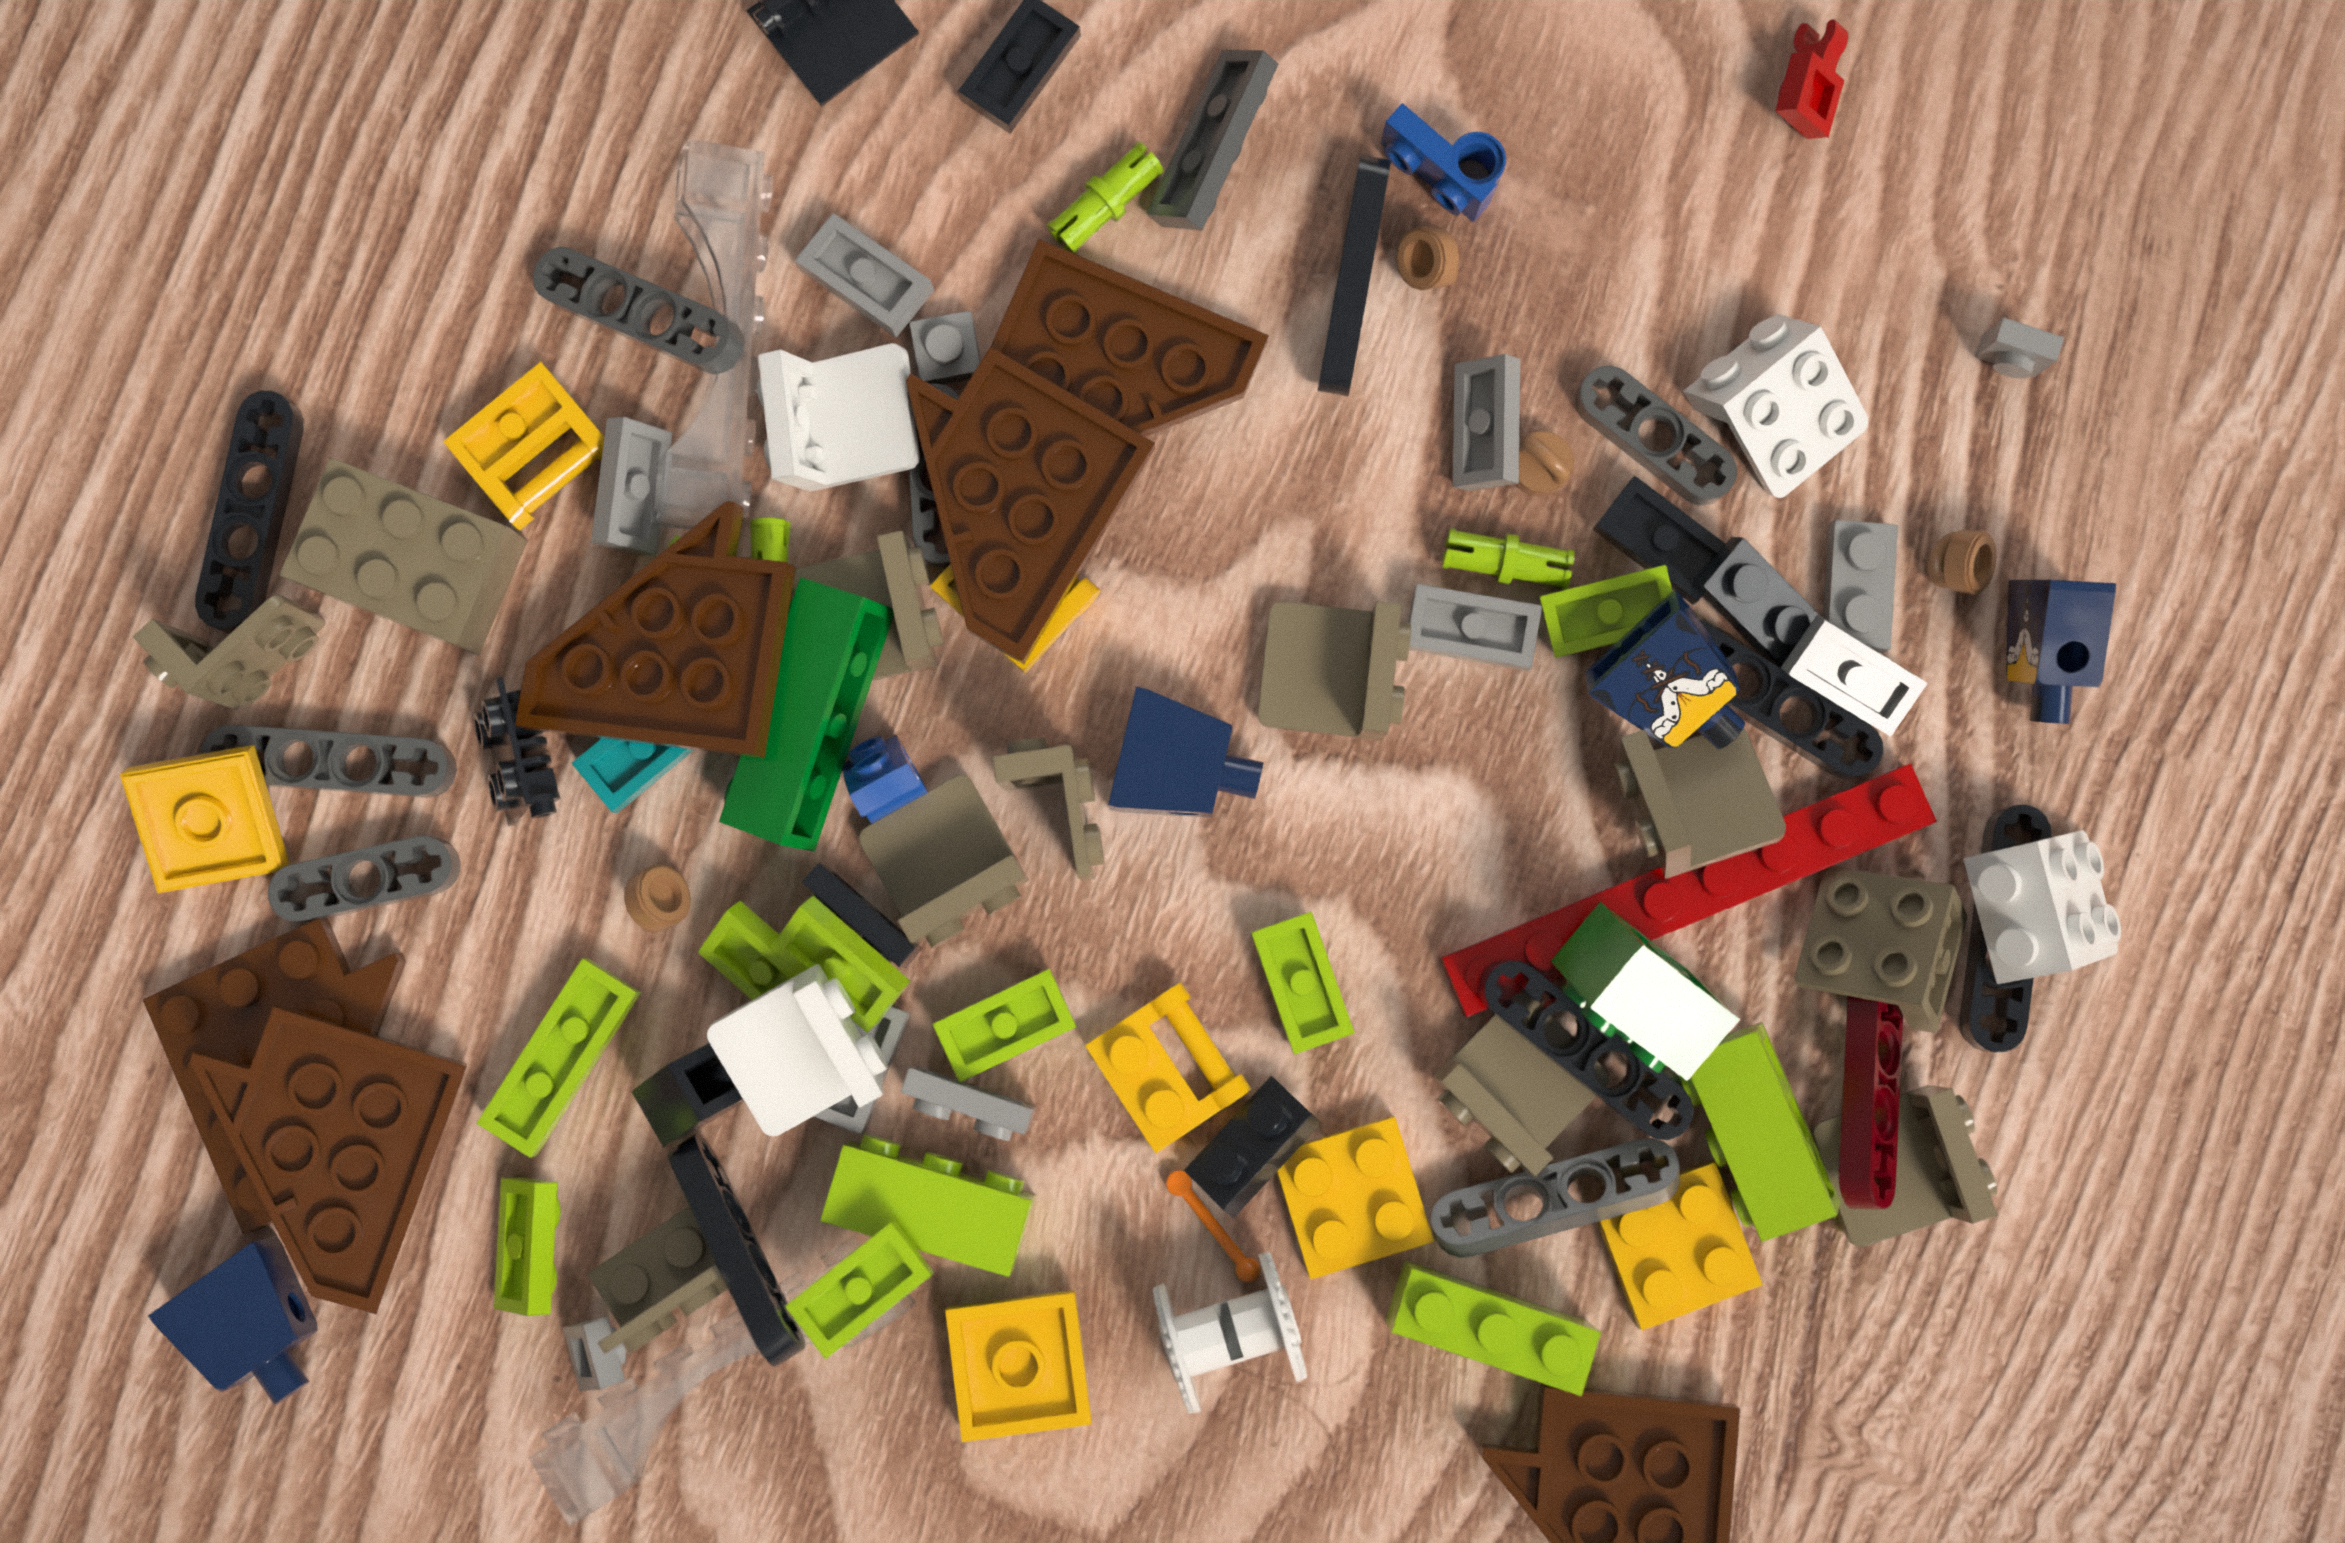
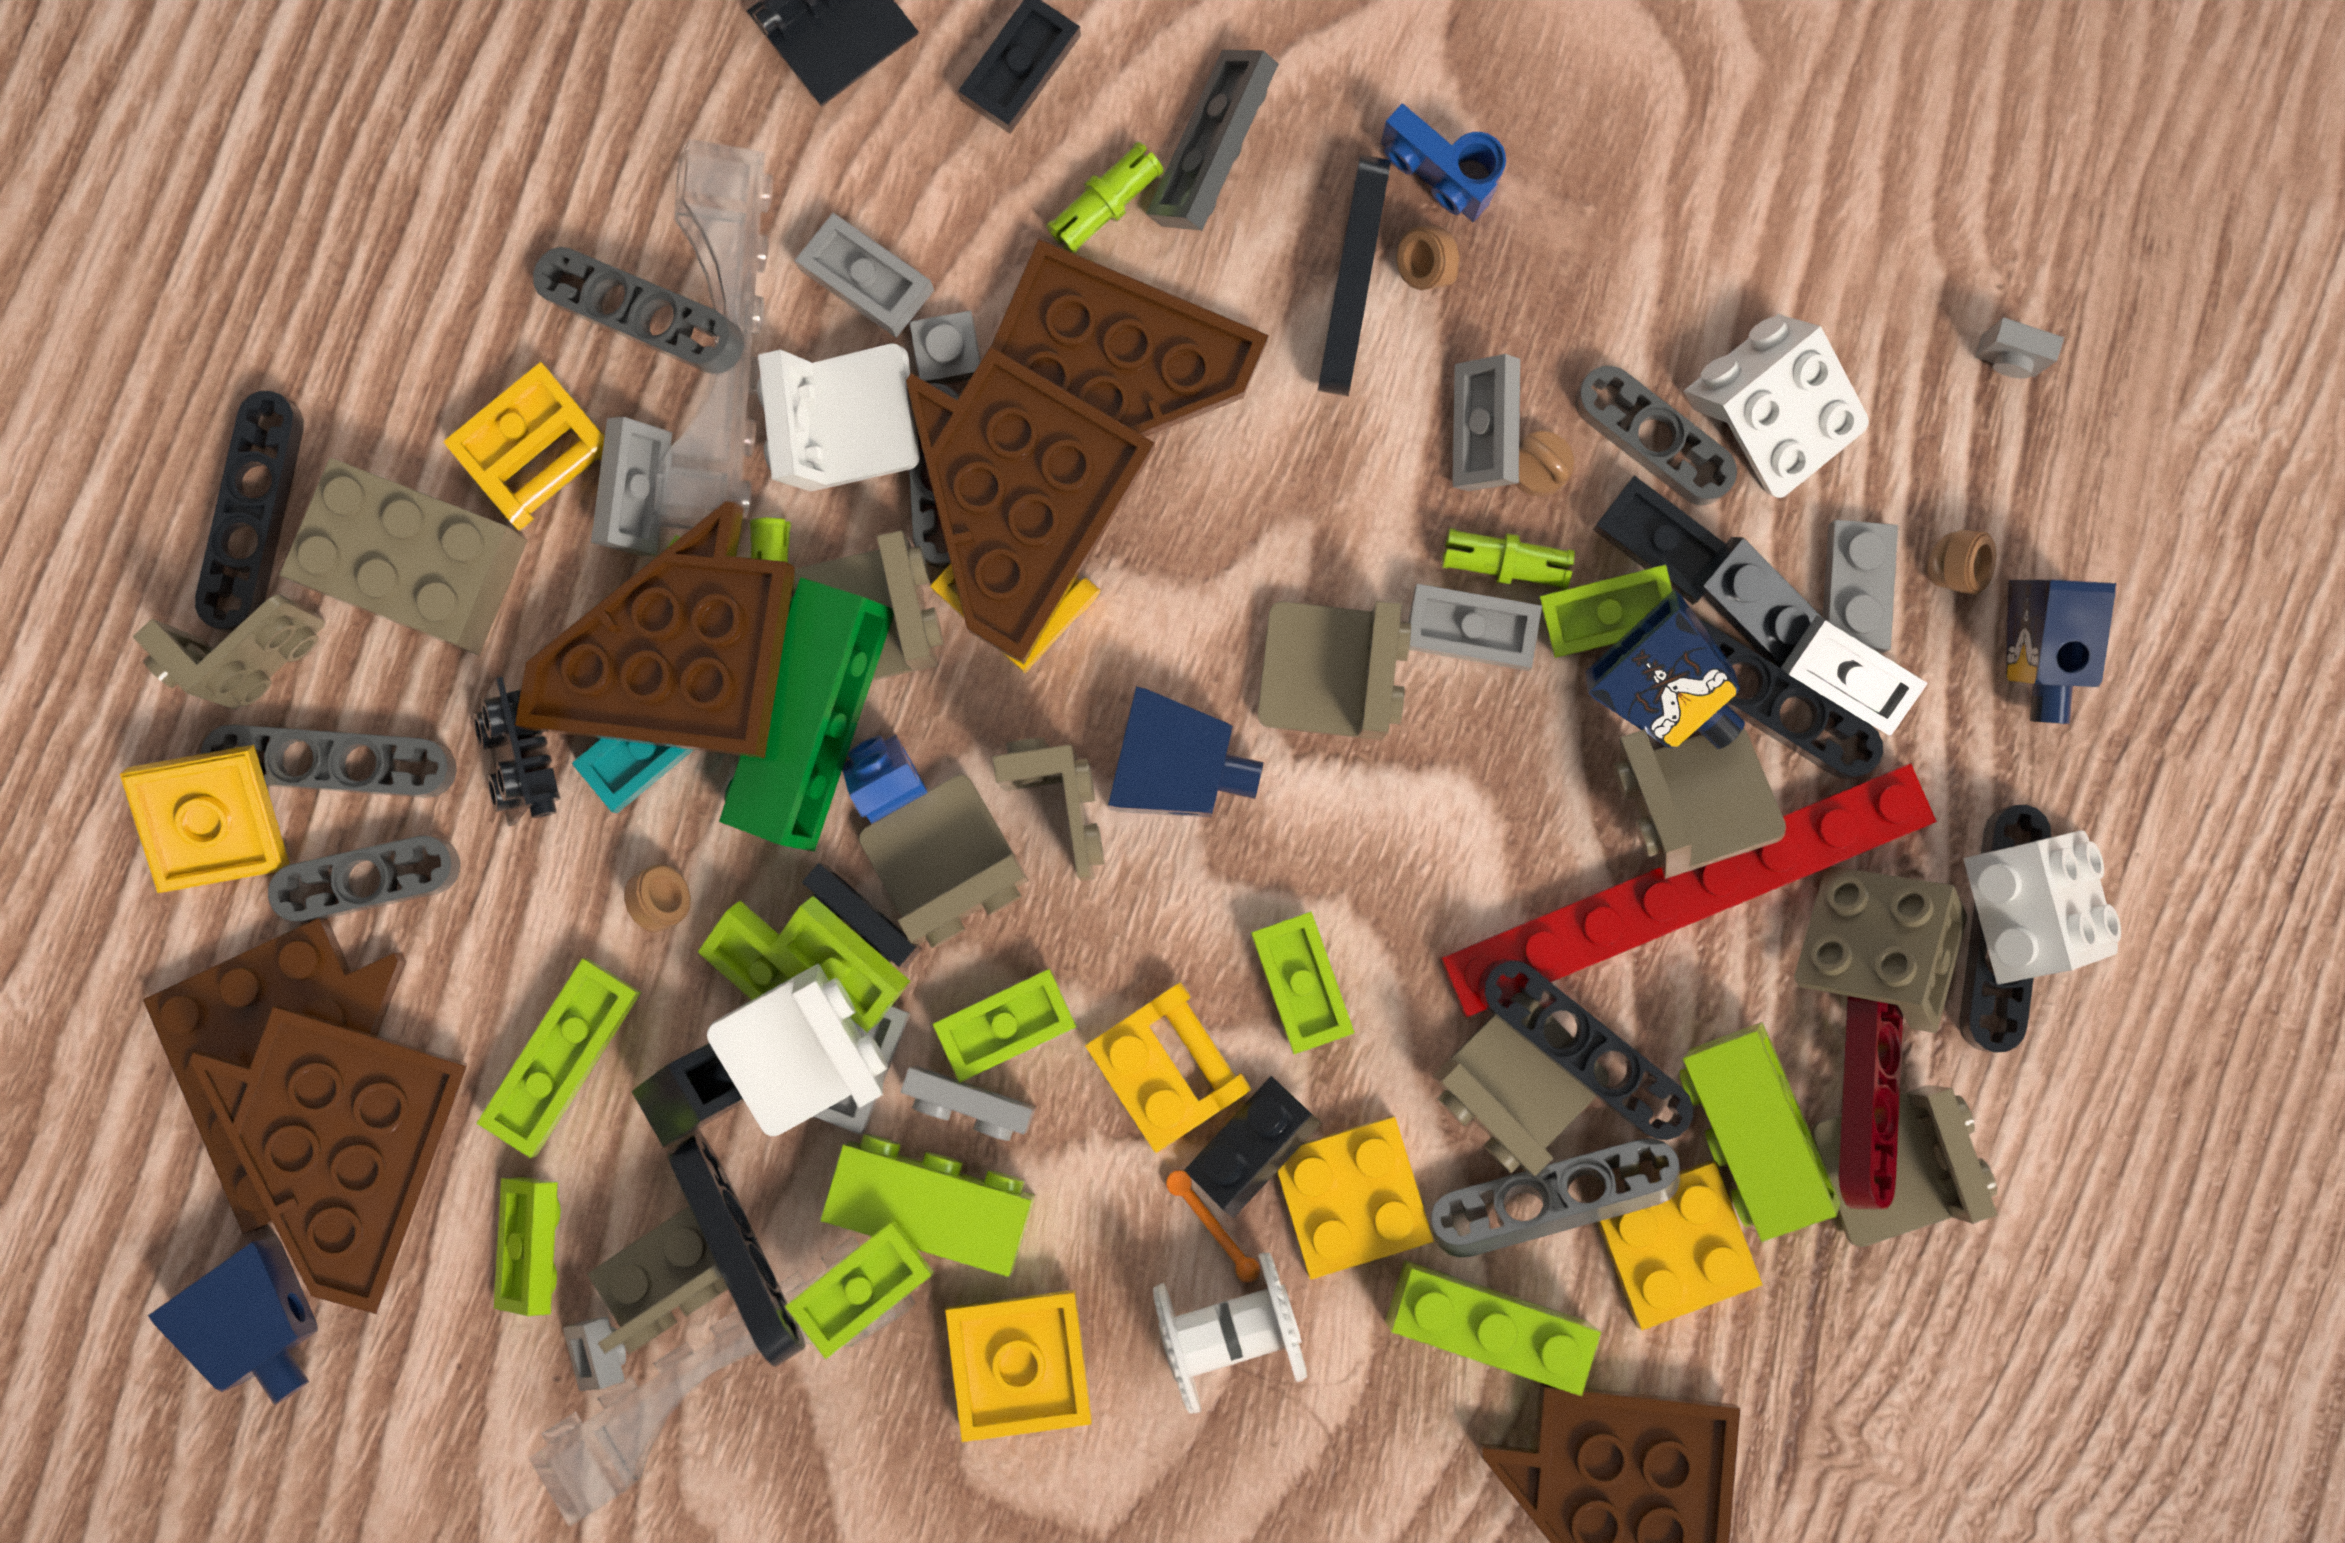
brick [1551,902,1739,1081] -> none
red plate [1775,19,1848,139] -> none

